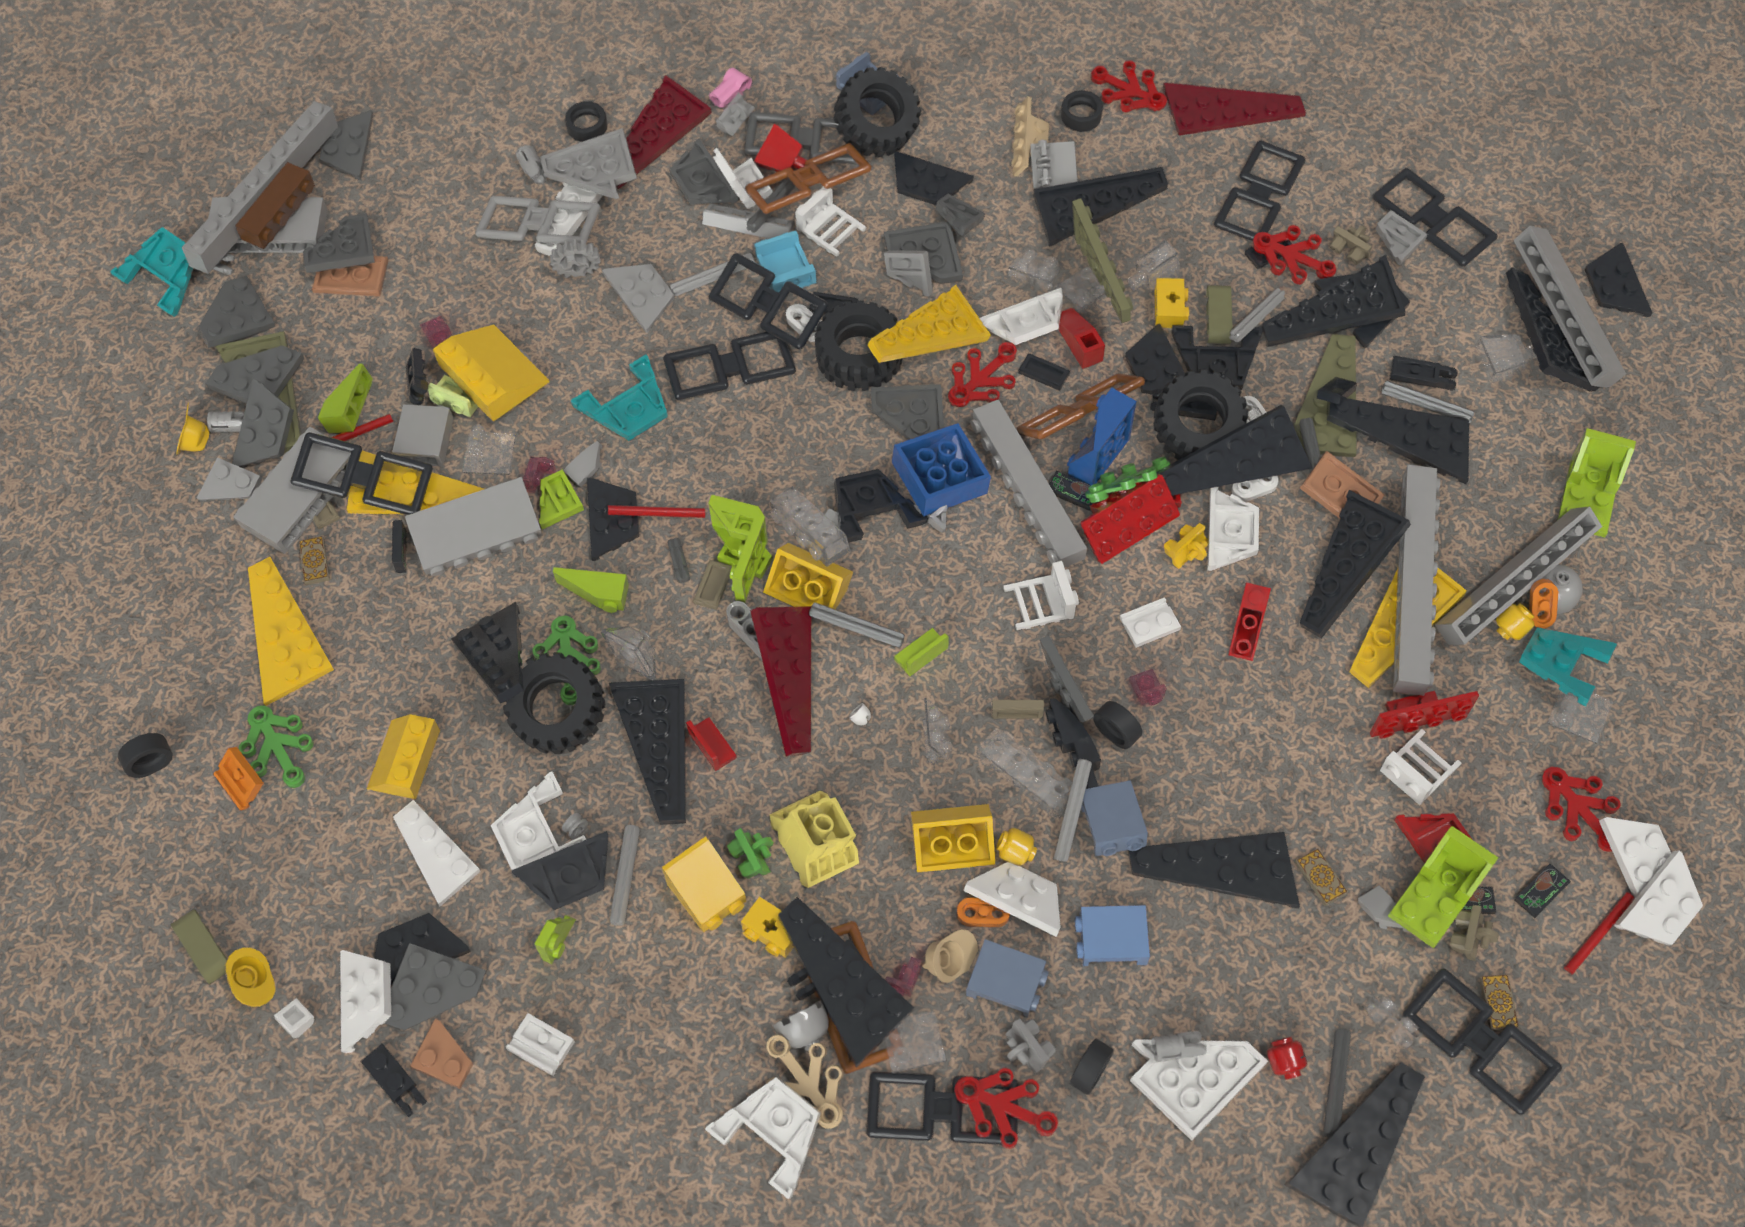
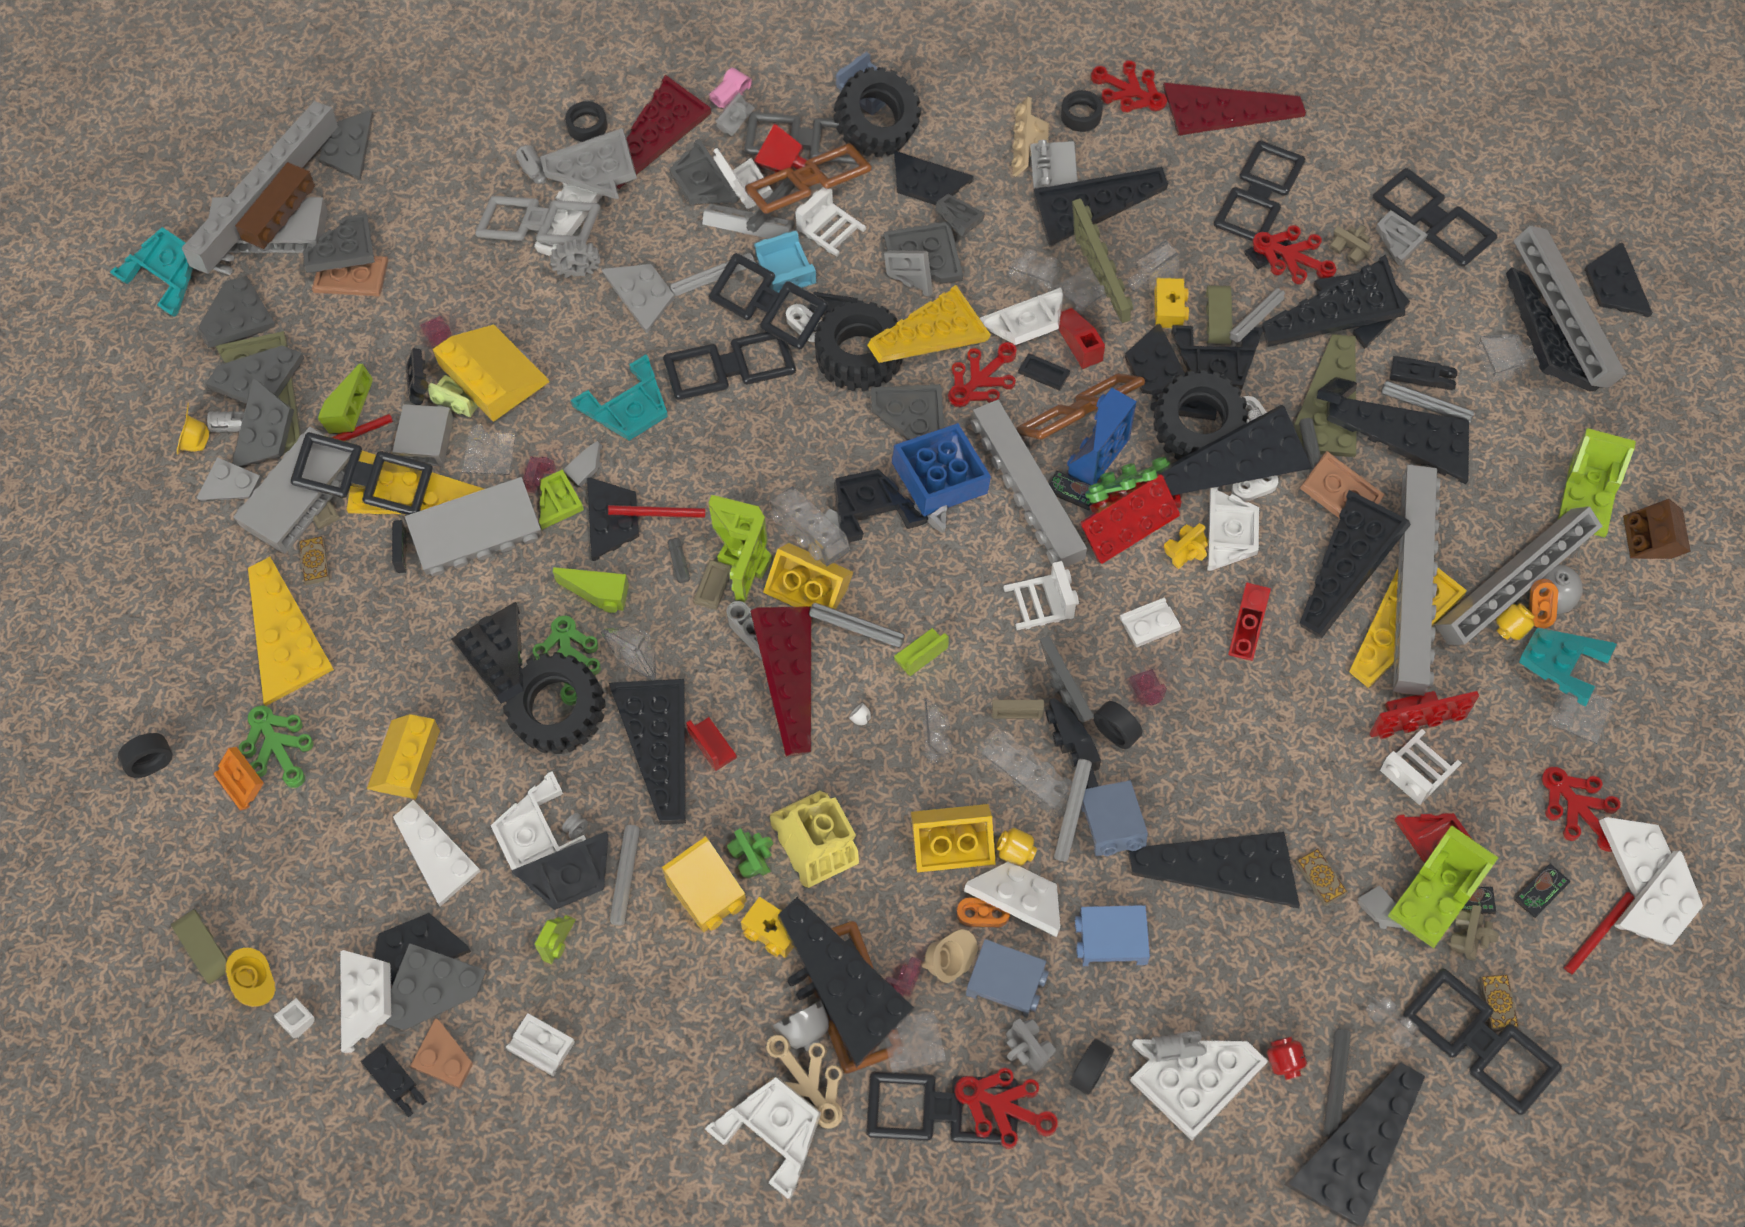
none -> reddish brown slope [1623,499,1691,559]

